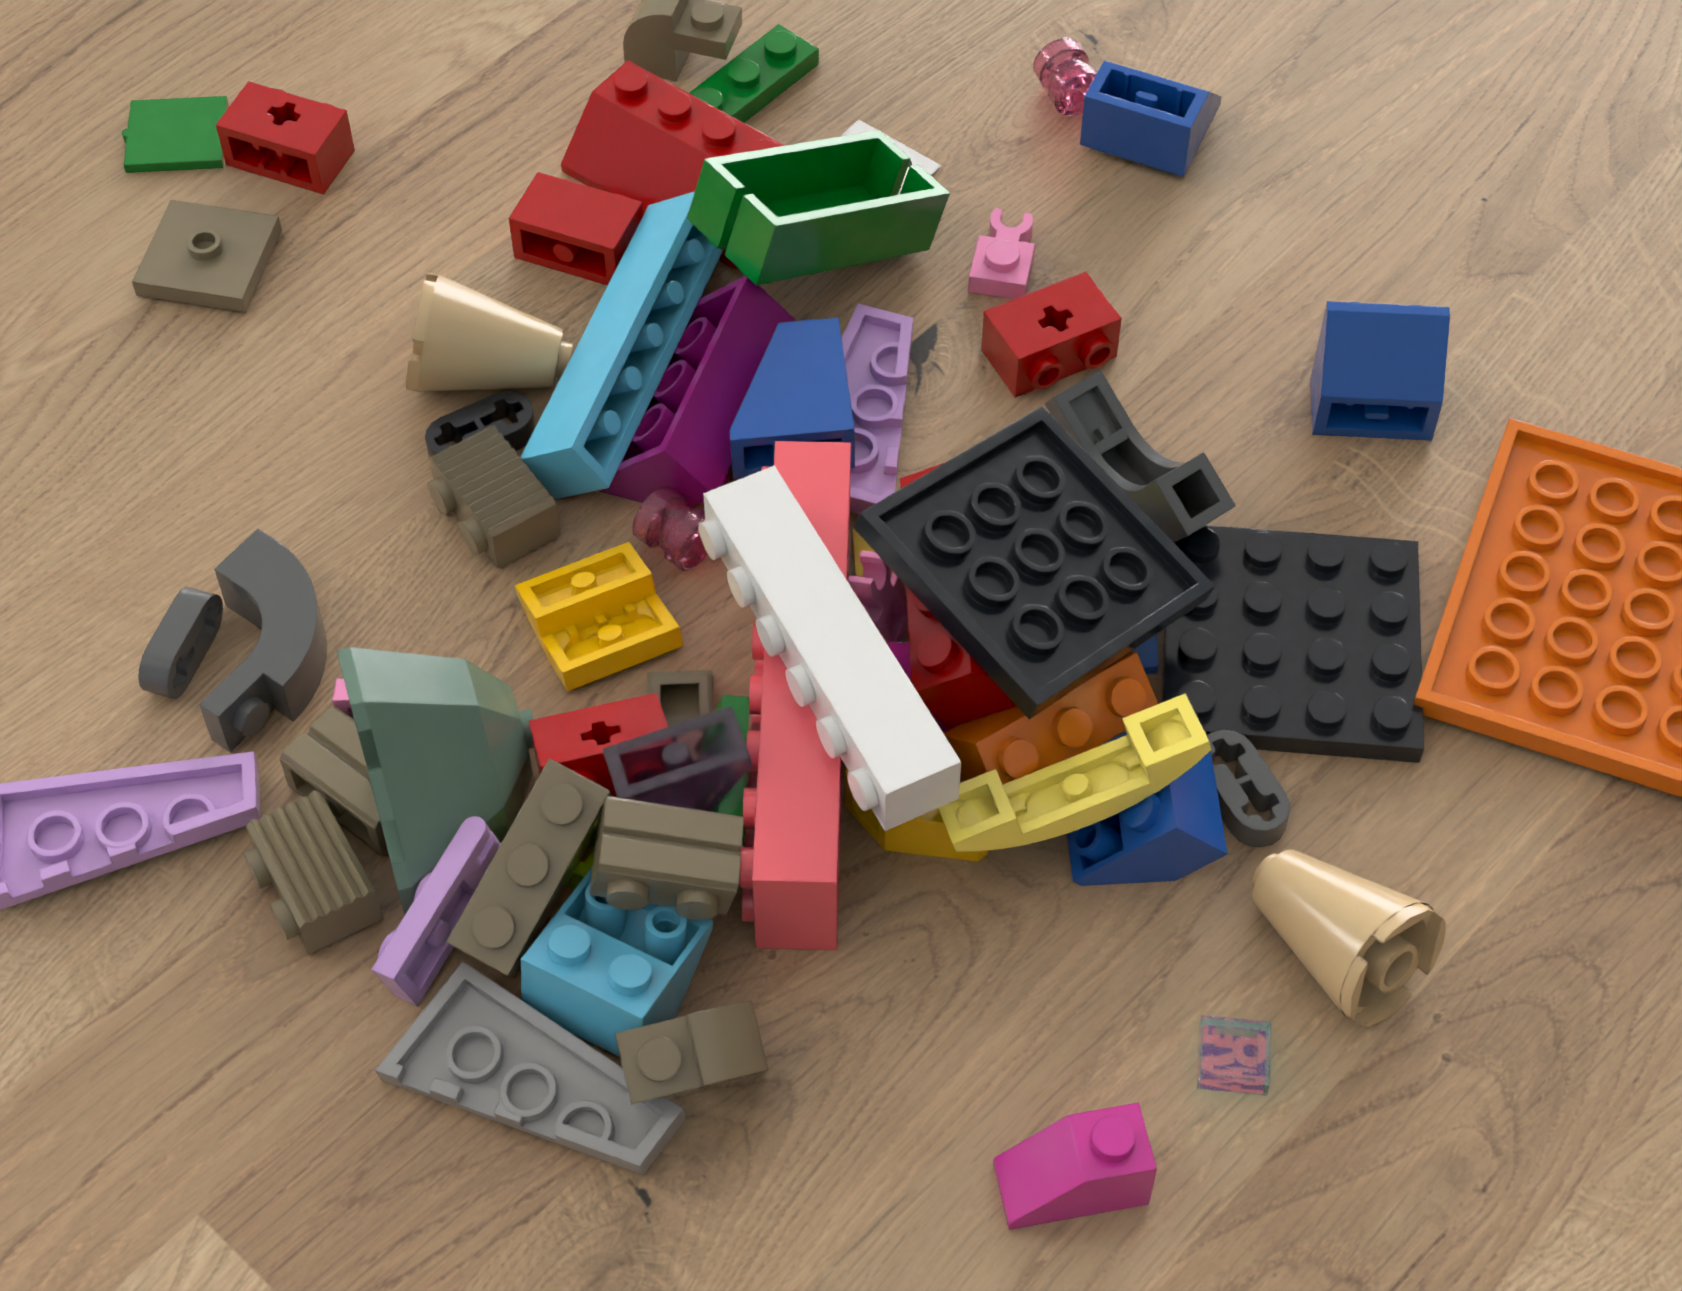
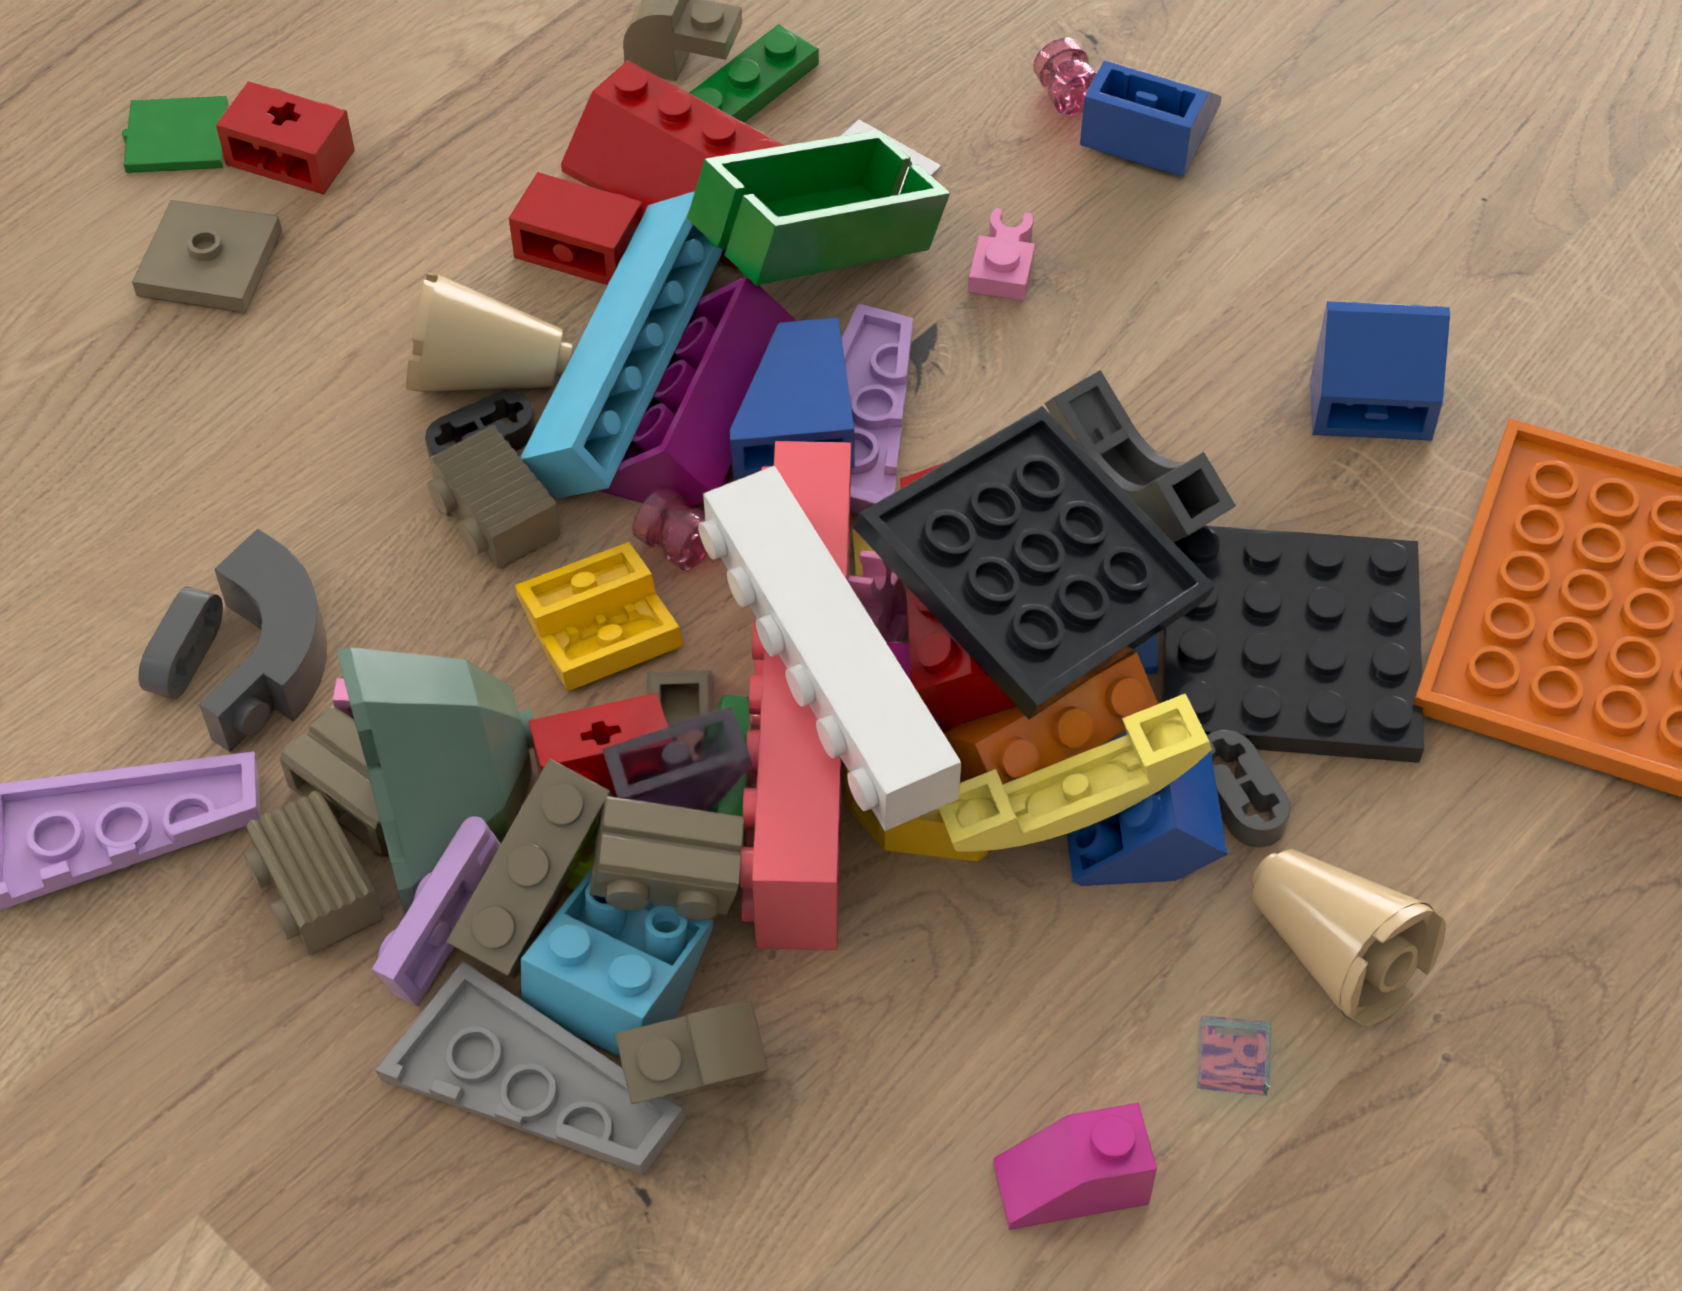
red brick [981,271,1122,398] -> none

